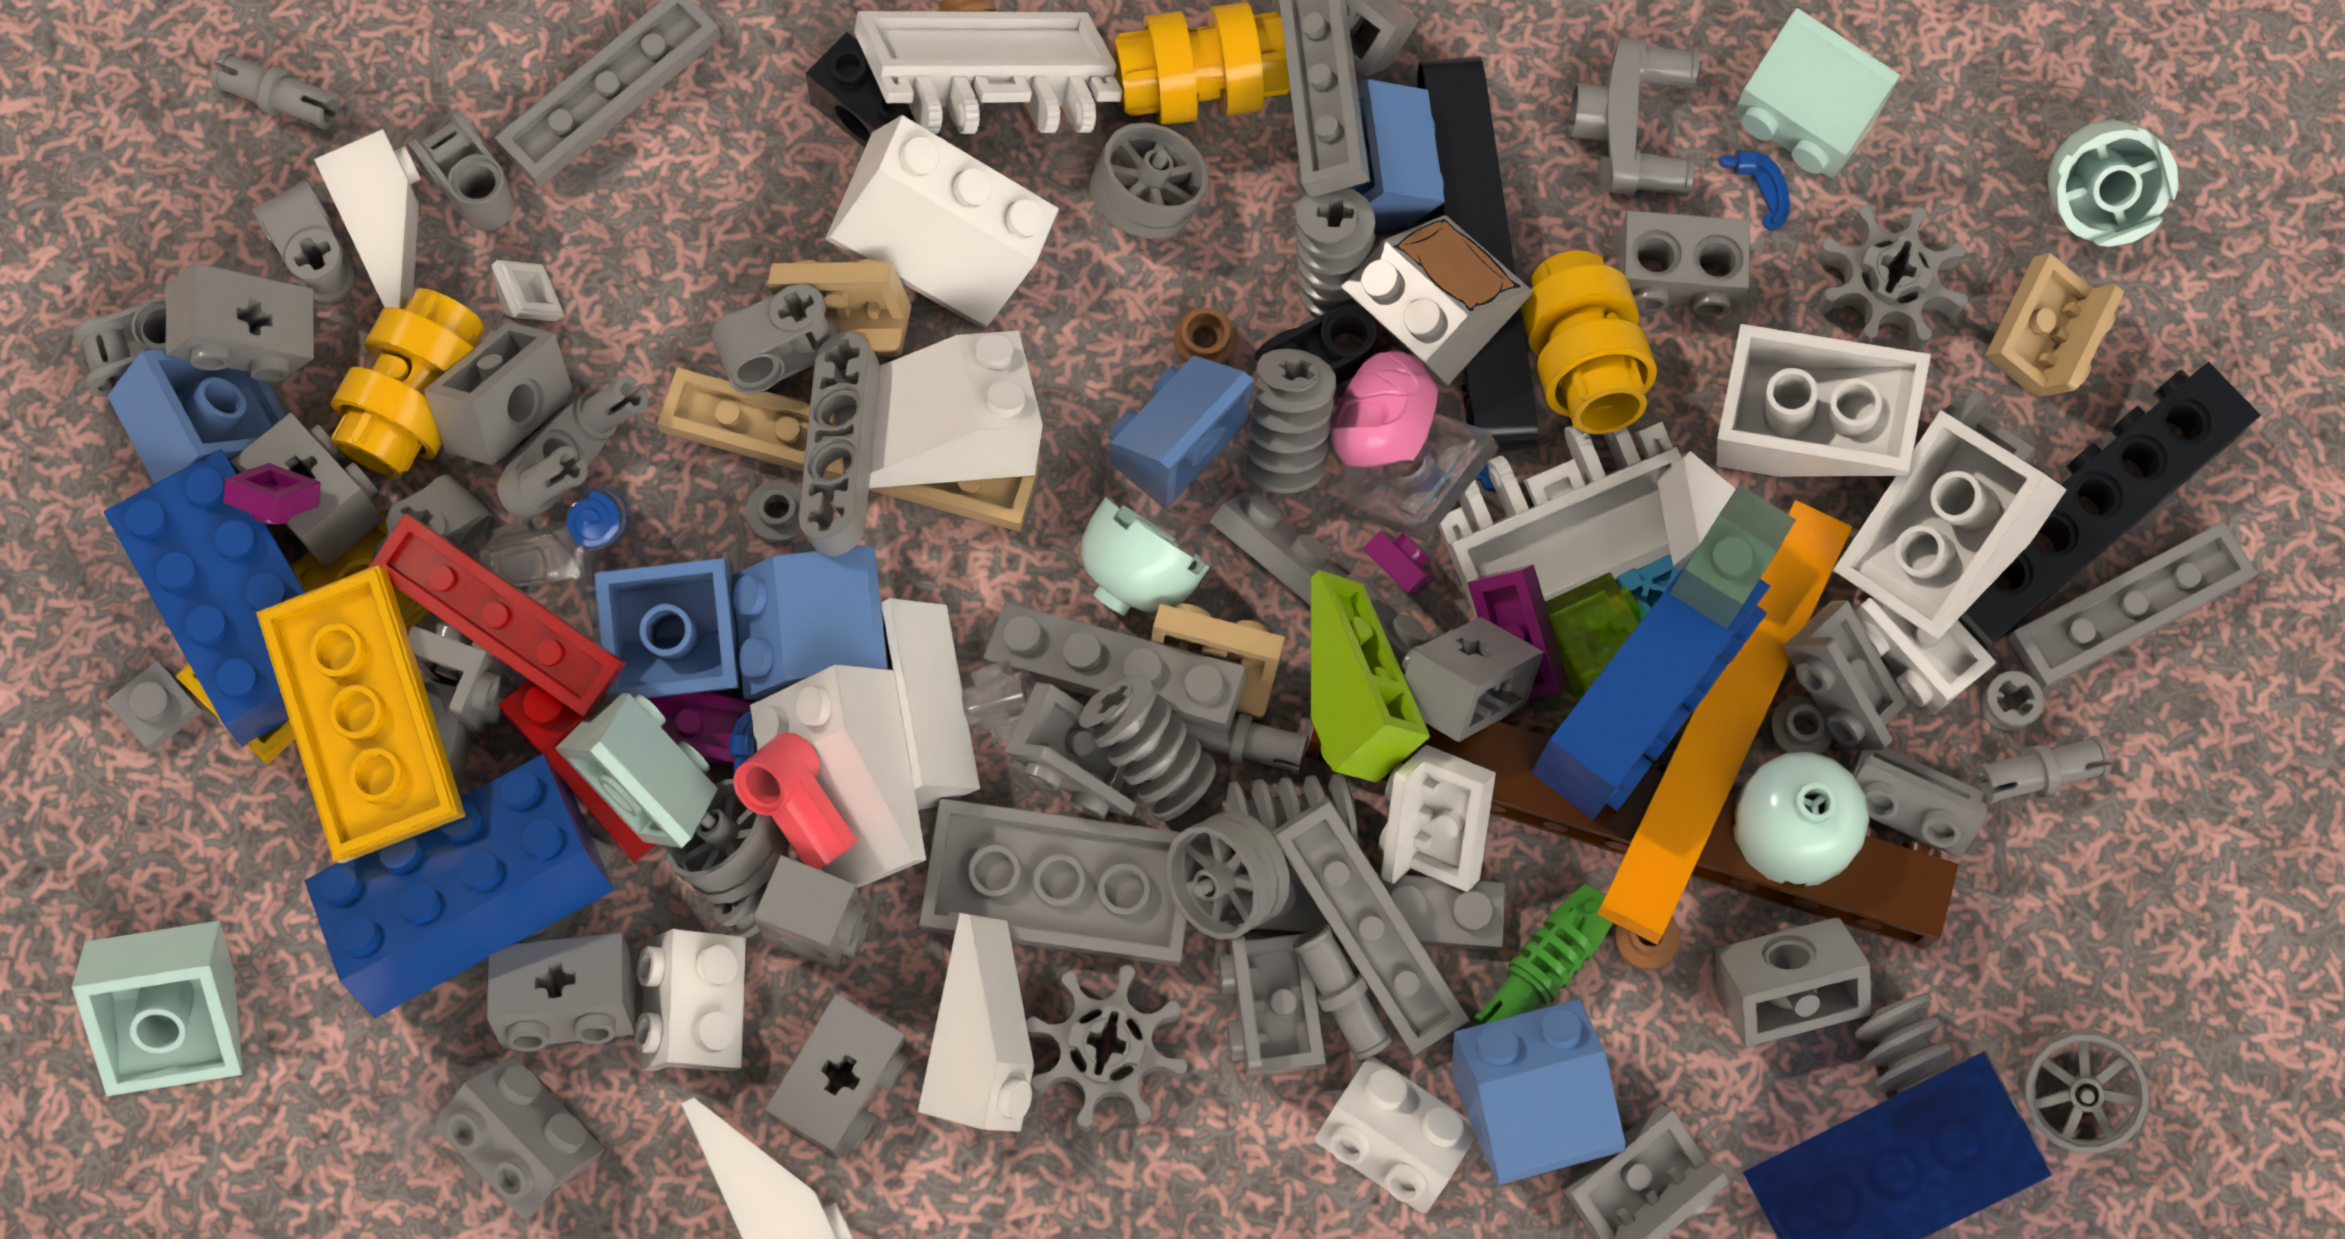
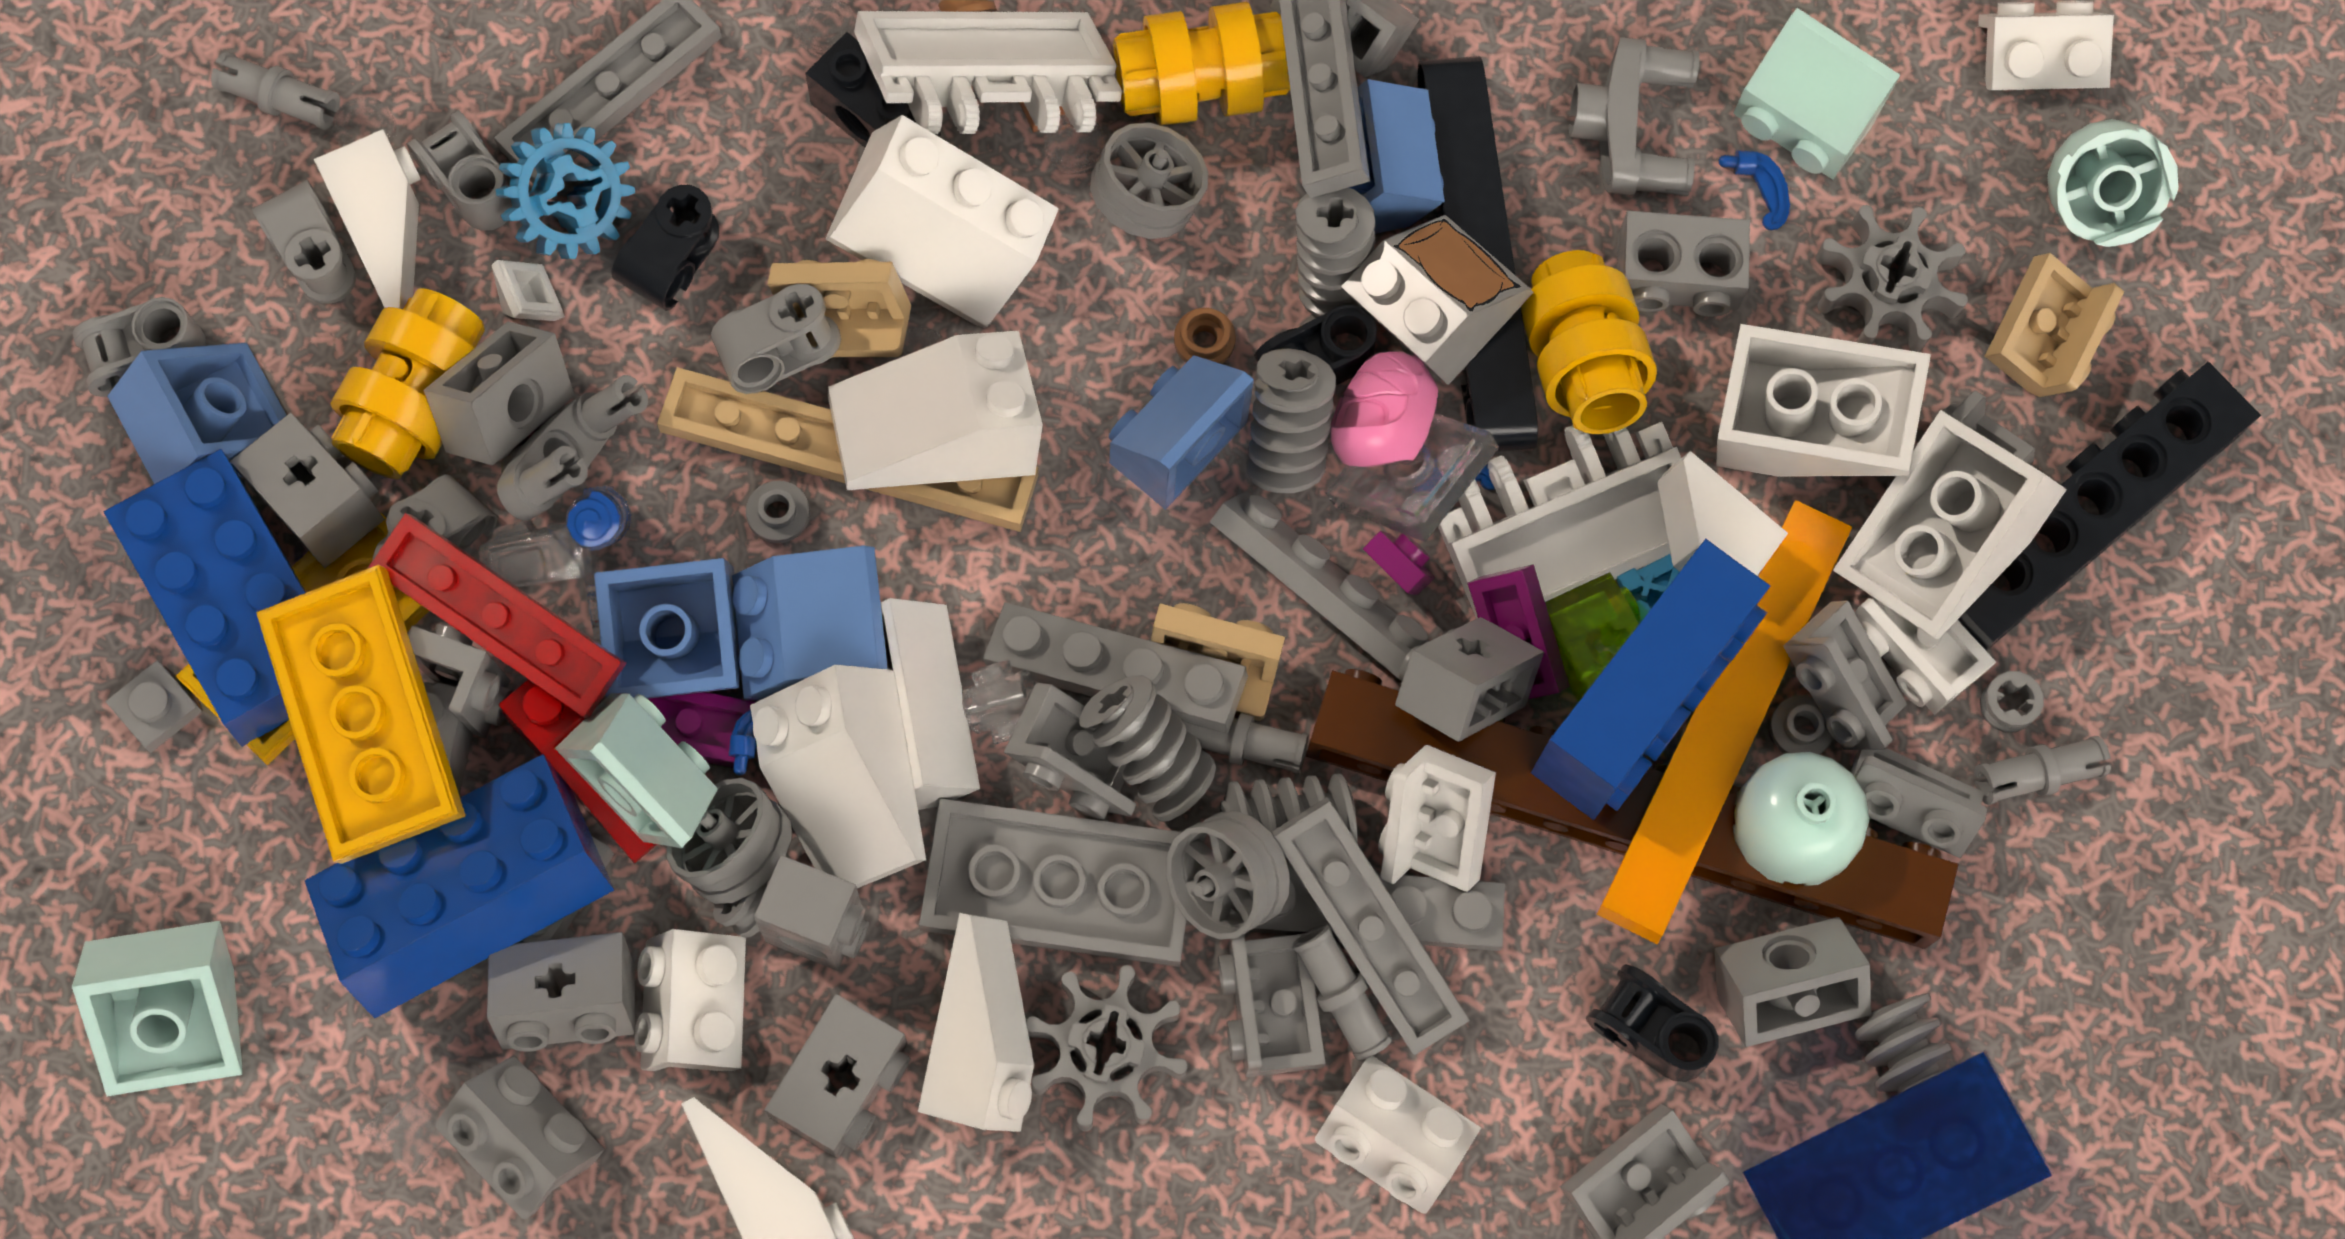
light grey brick [166,263,314,382] -> none
magenta plate [223,463,321,524] -> none
coral piece [733,732,858,869] -> none
light grey beam [798,332,880,556] -> none
light aqua cylinder [1081,496,1211,616] -> none
lime slope [1311,570,1431,783] -> none
medium blue slope [1451,999,1626,1185] -> none
bright green hinge [1473,884,1613,1026] -> none
medium nougat plate [1614,916,1680,970] -> none
sand green slope [1669,485,1796,629] -> none
light grey plate [2006,521,2258,691] -> none
light grey wheel [2024,1029,2149,1153] -> none
none -> dark azure gear [496,123,635,259]
none -> black piece [611,185,719,311]
none -> black piece [1586,964,1719,1082]
none -> white bracket [1979,1,2114,90]

